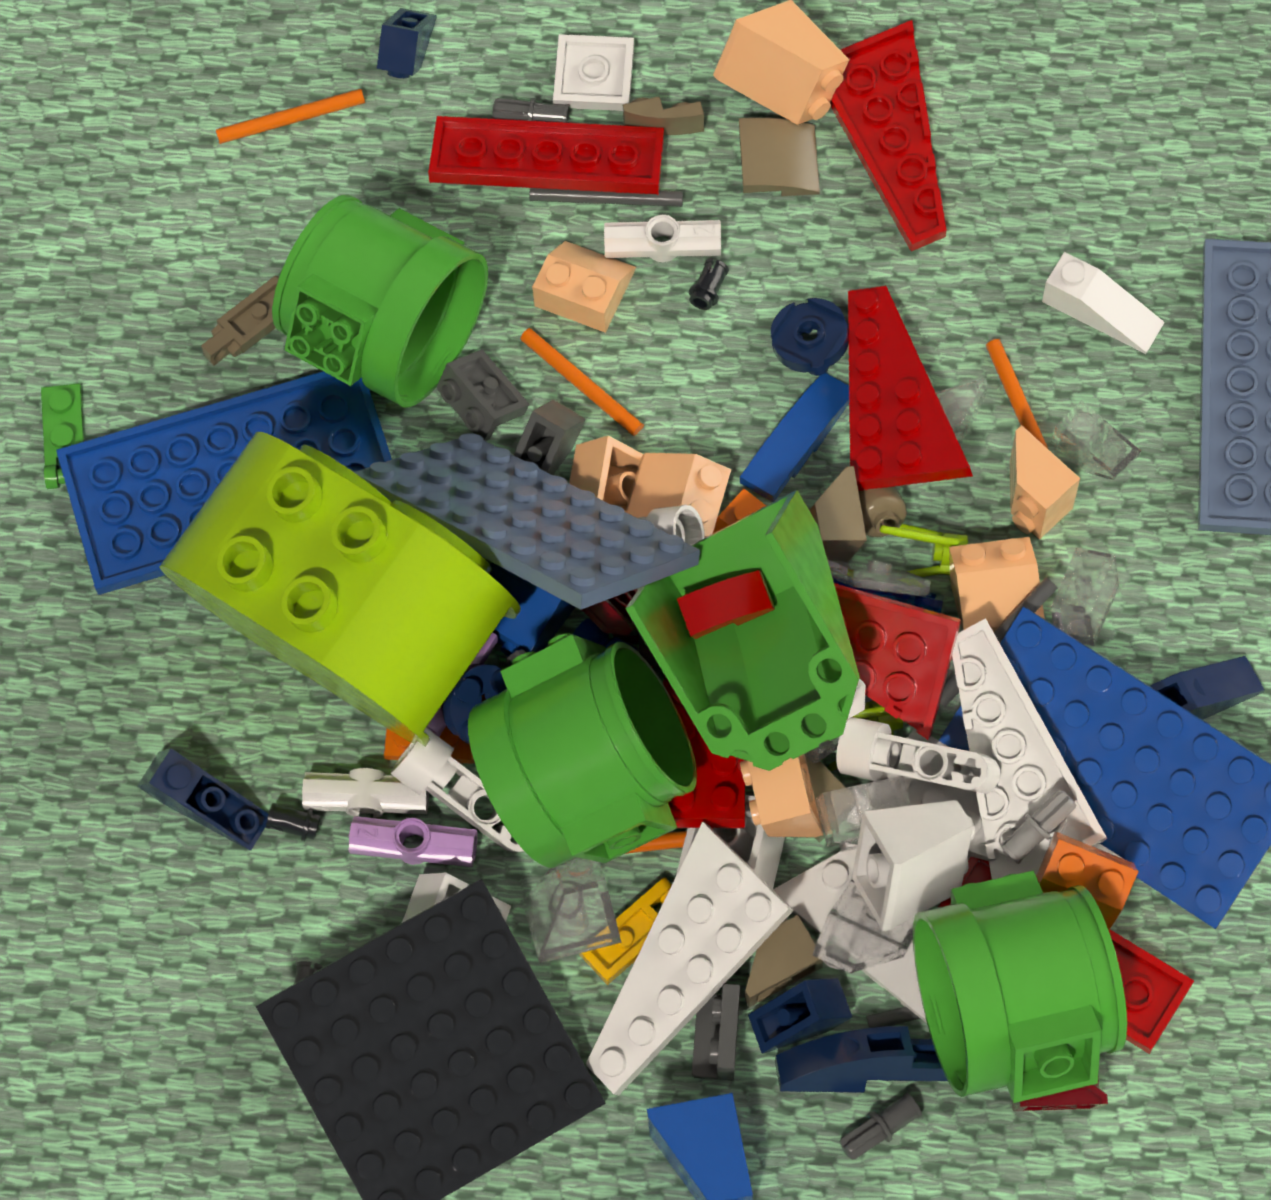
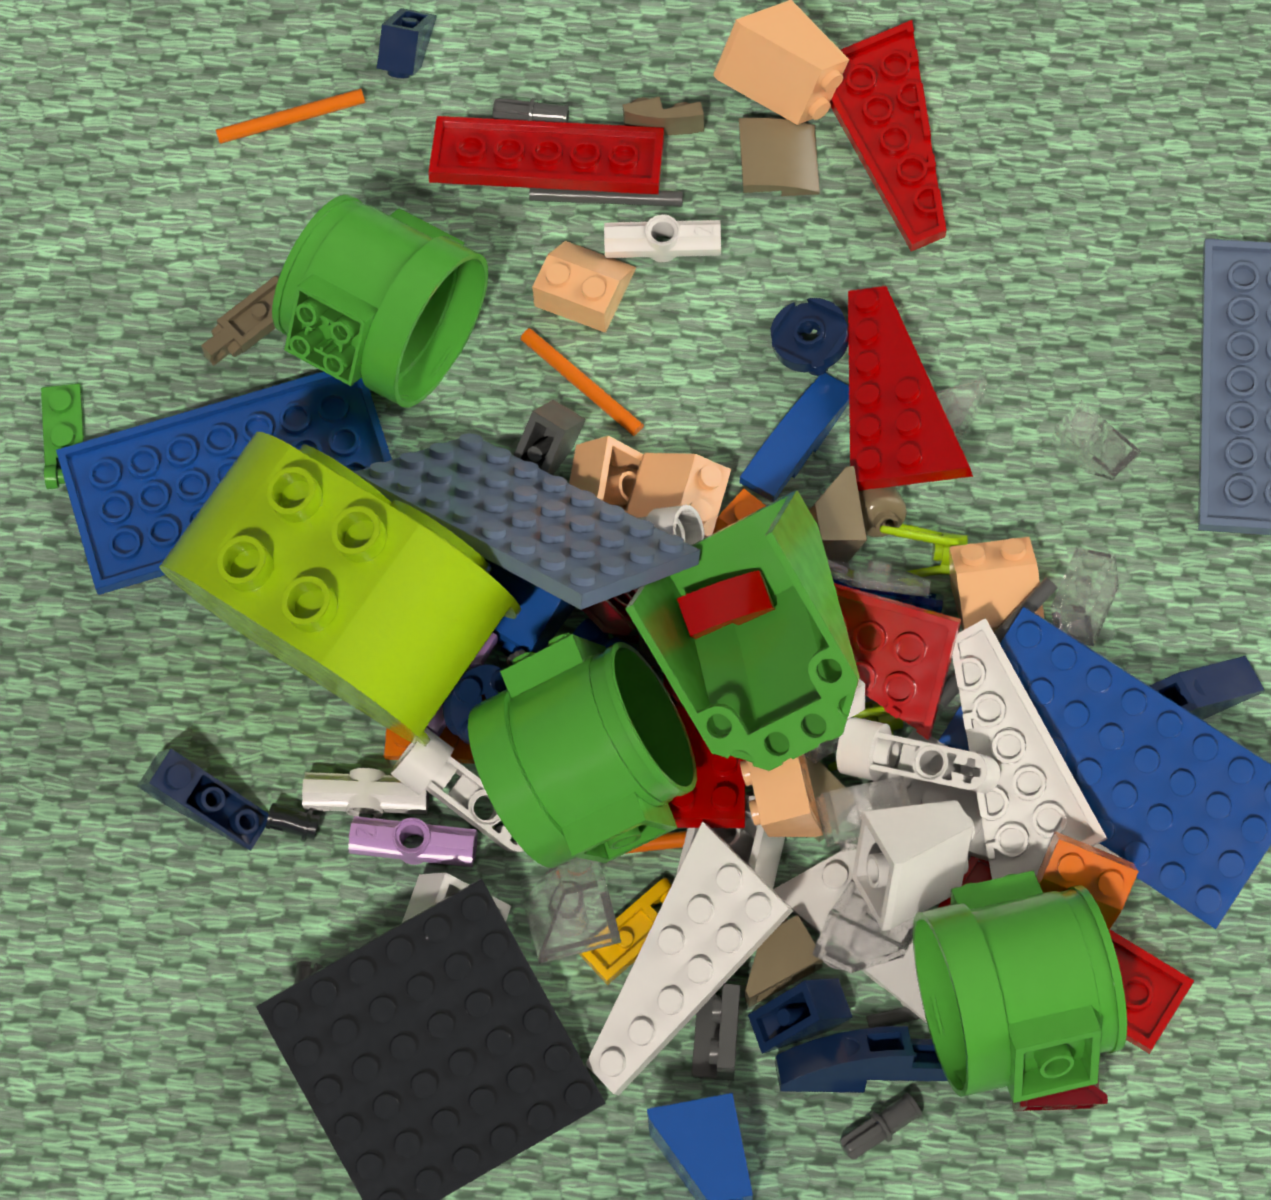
dark grey bracket [437,349,529,441] -> none
white plate [553,34,634,111] -> none
black pin [689,258,729,310] -> none
orange bar [986,339,1049,450] -> none
light grey axle [1000,790,1076,864] -> none
light nougat slope [1010,425,1080,540] -> none
white slope [1042,252,1164,354] -> none

